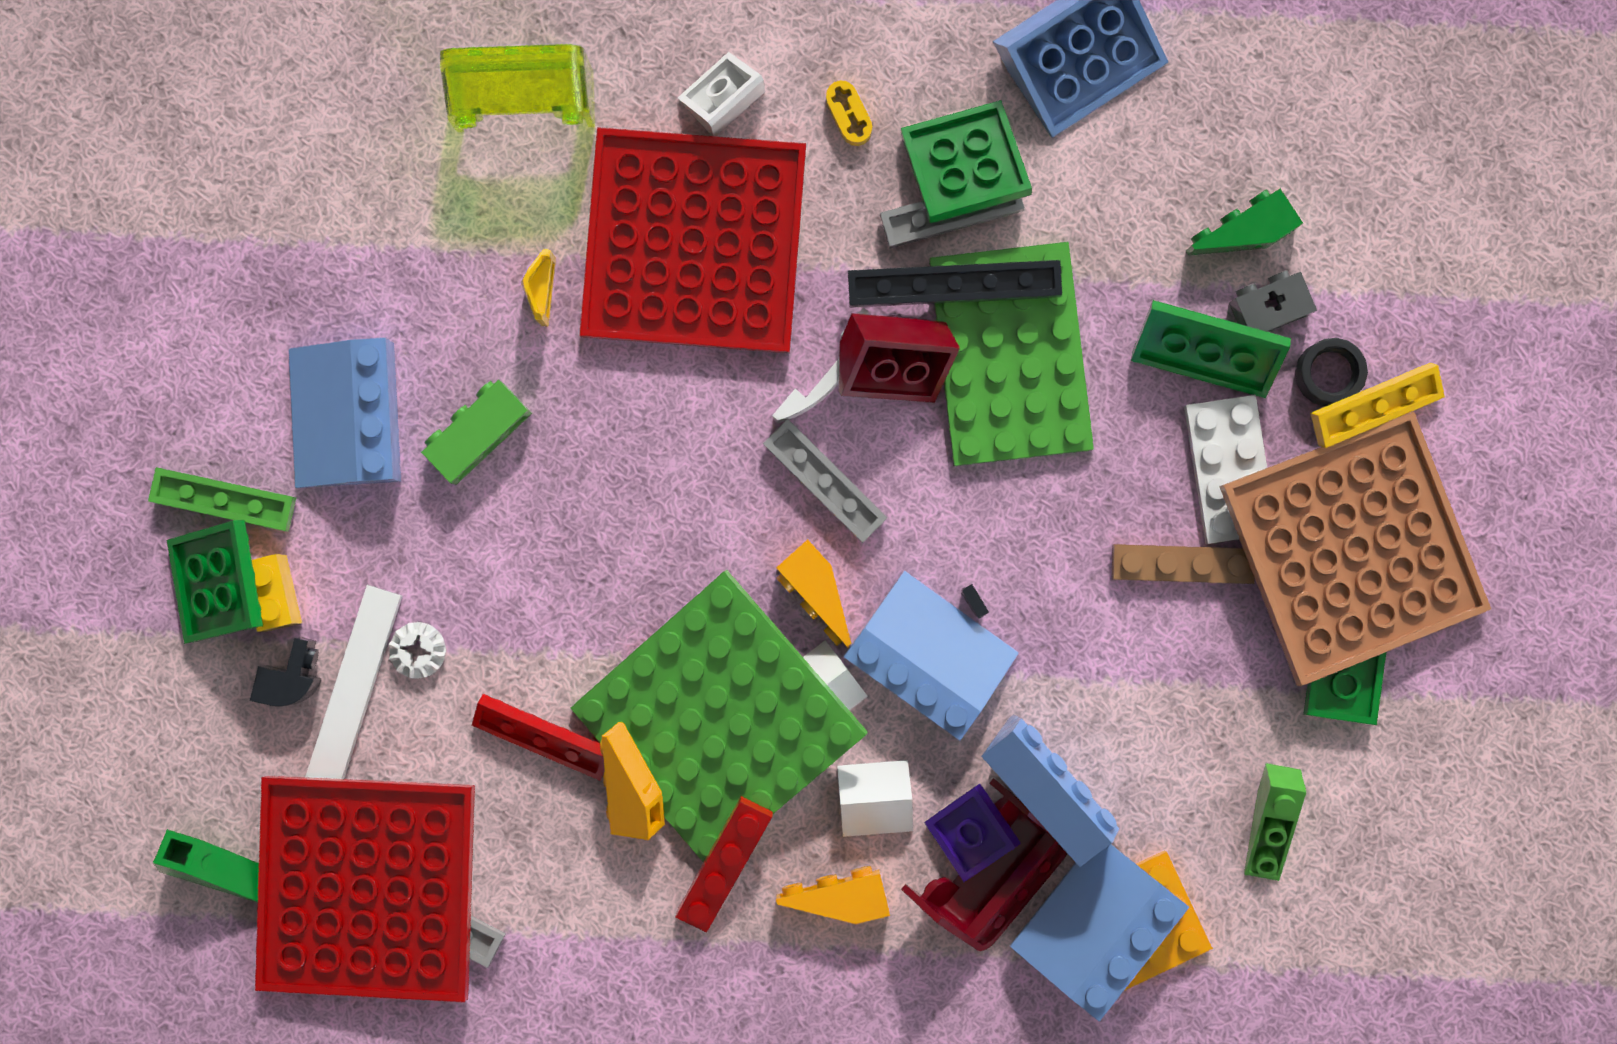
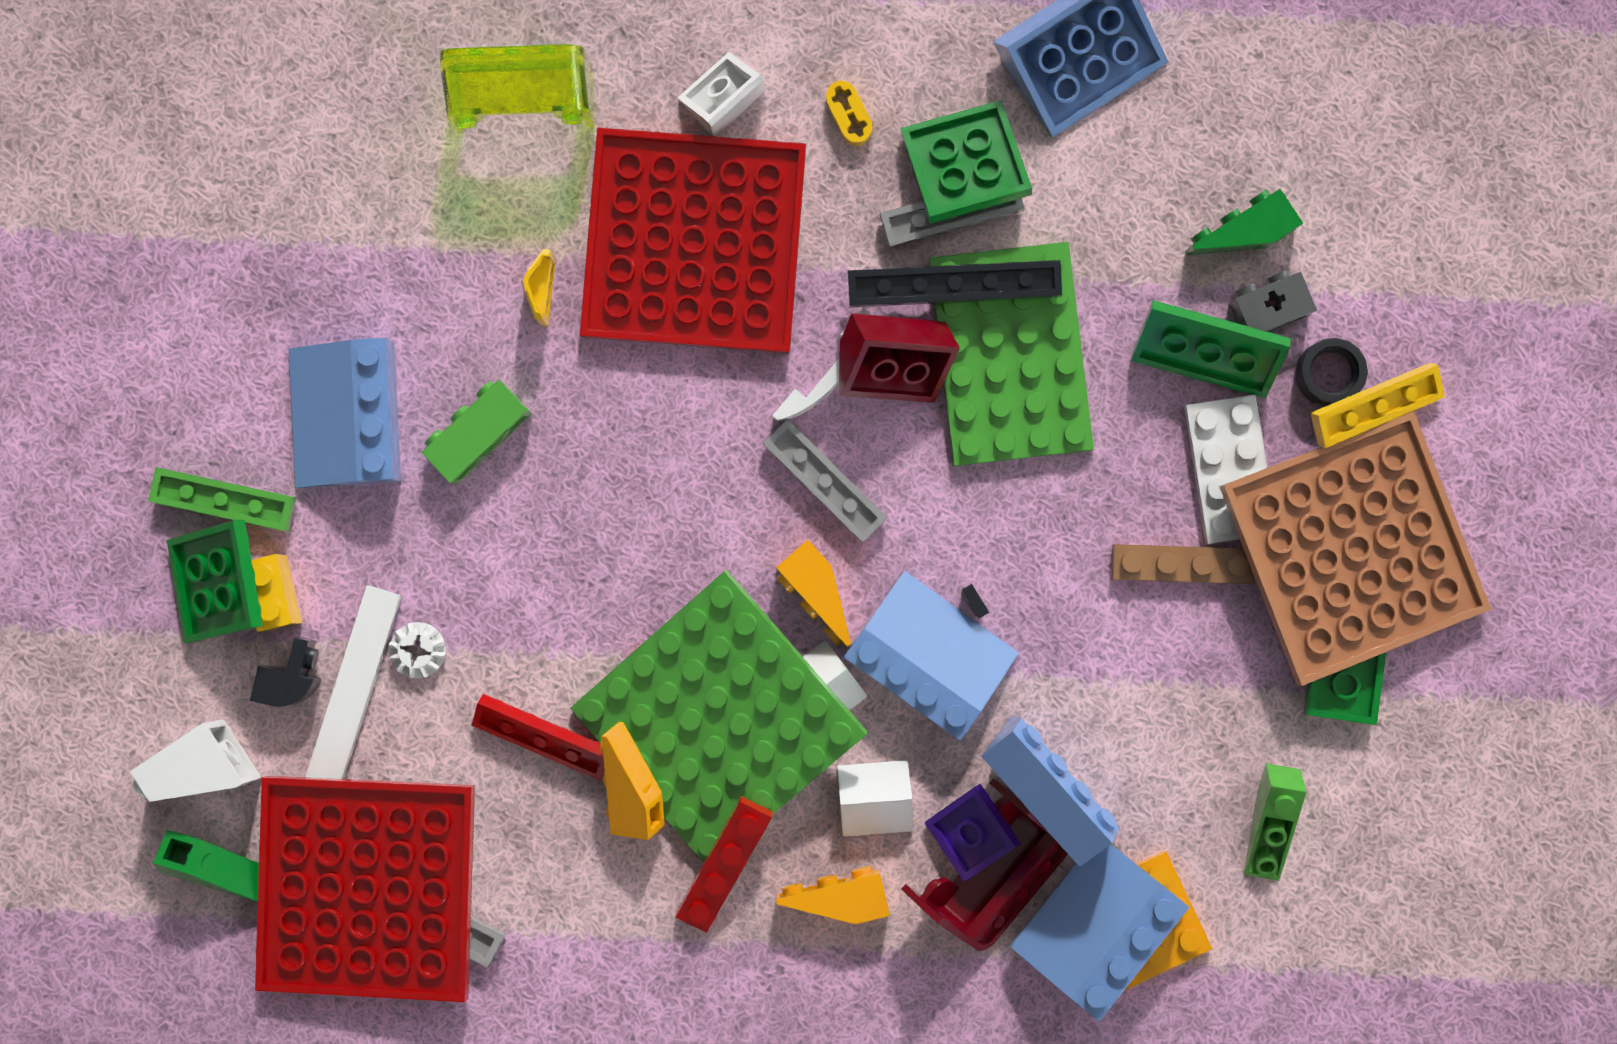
none -> white slope [130,719,261,802]

